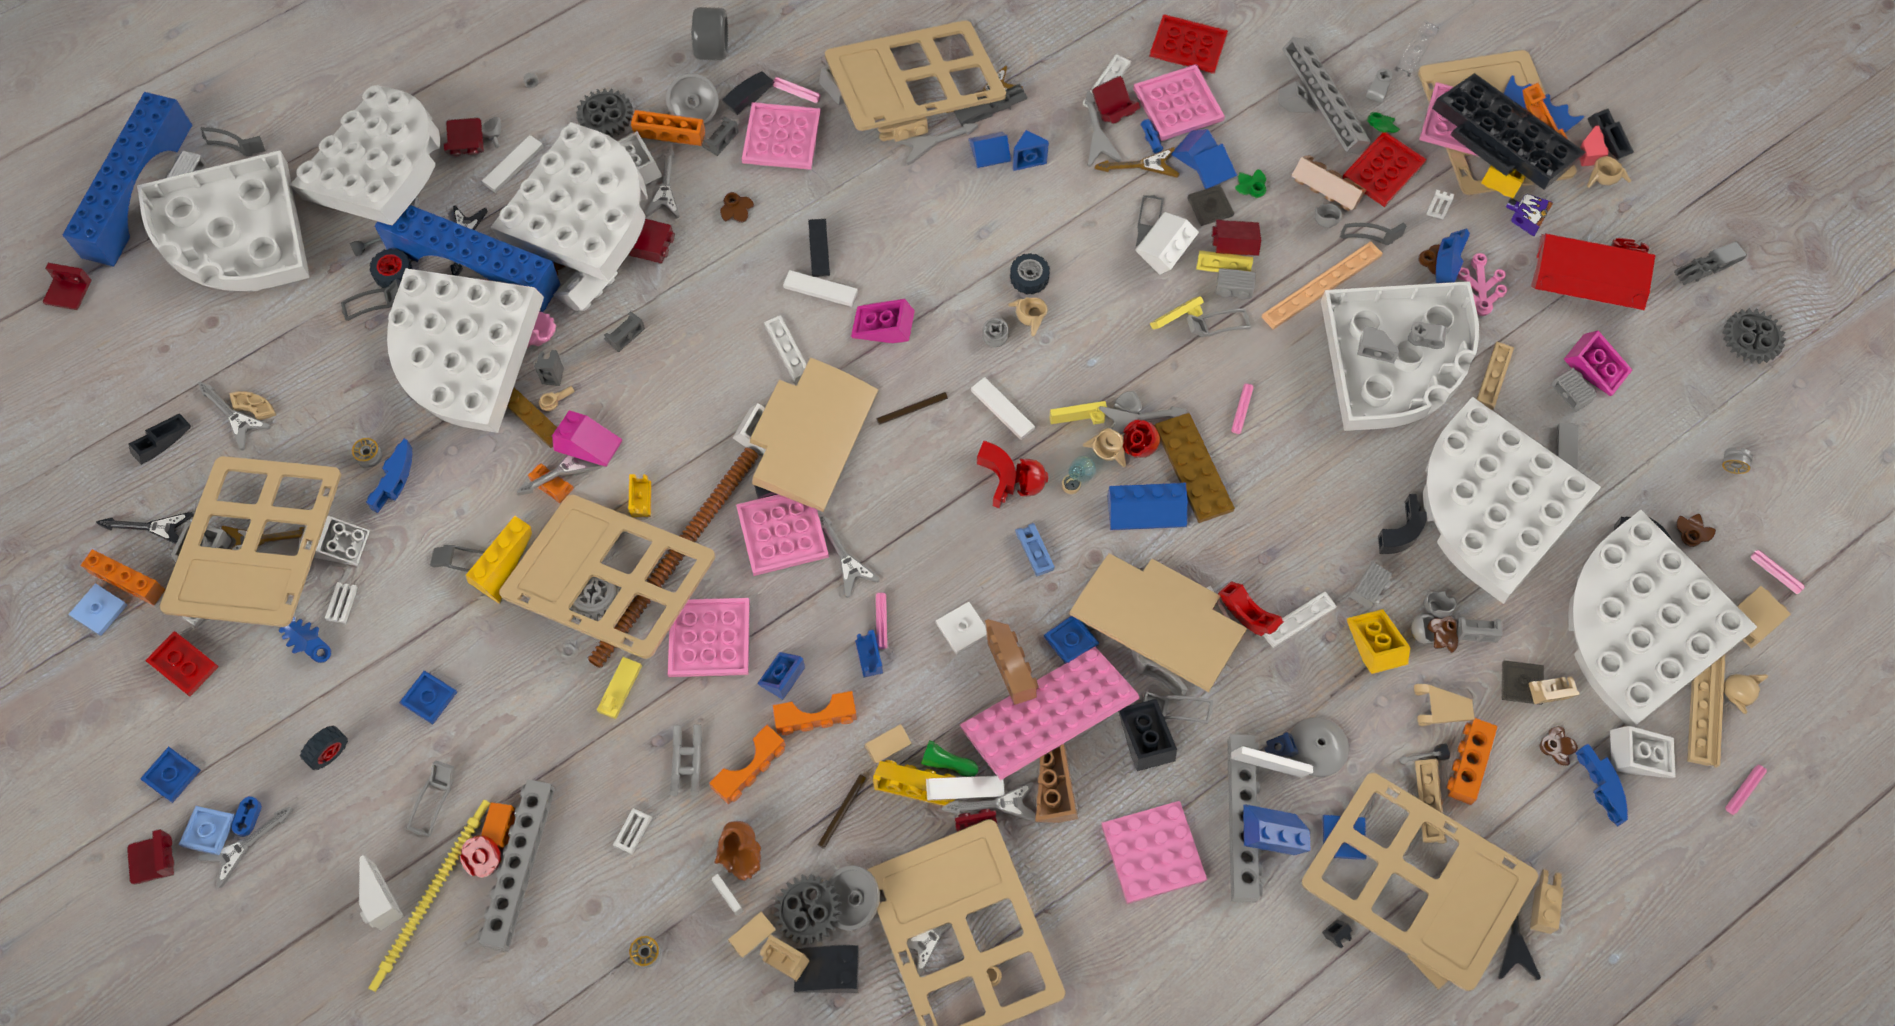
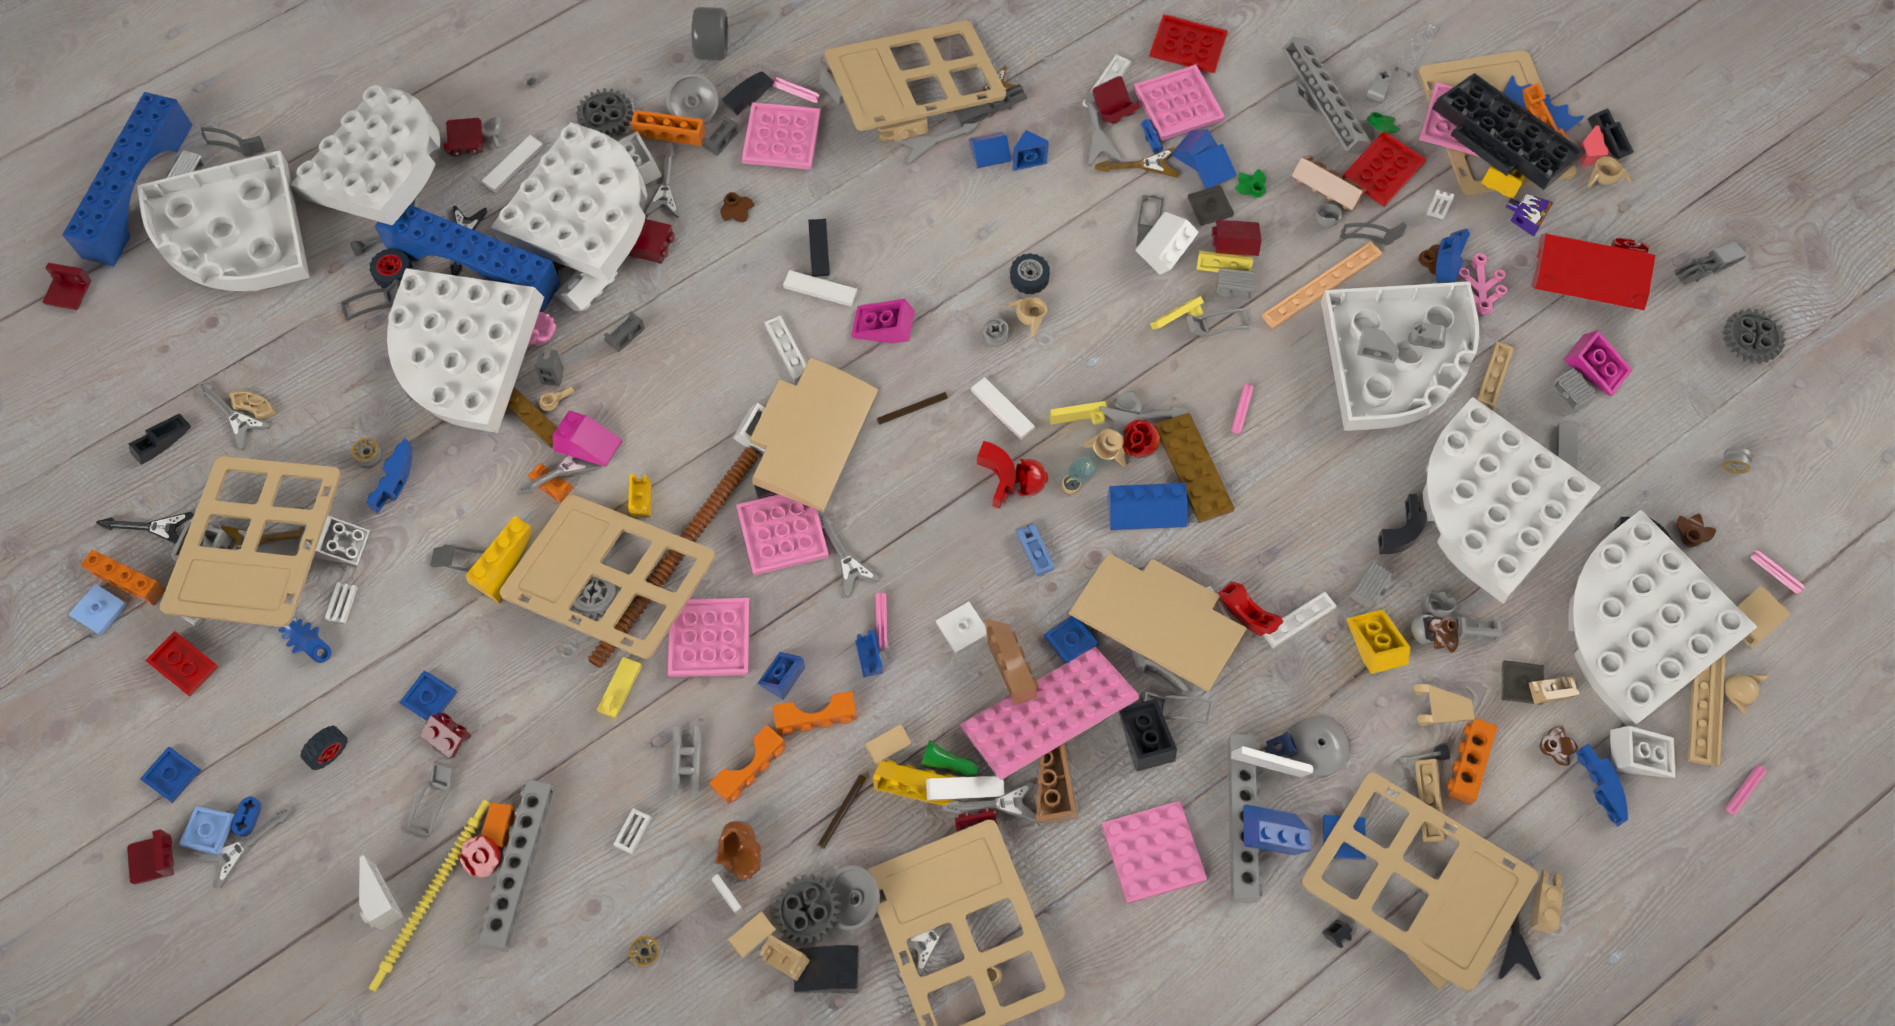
none -> bracket [420,713,471,758]

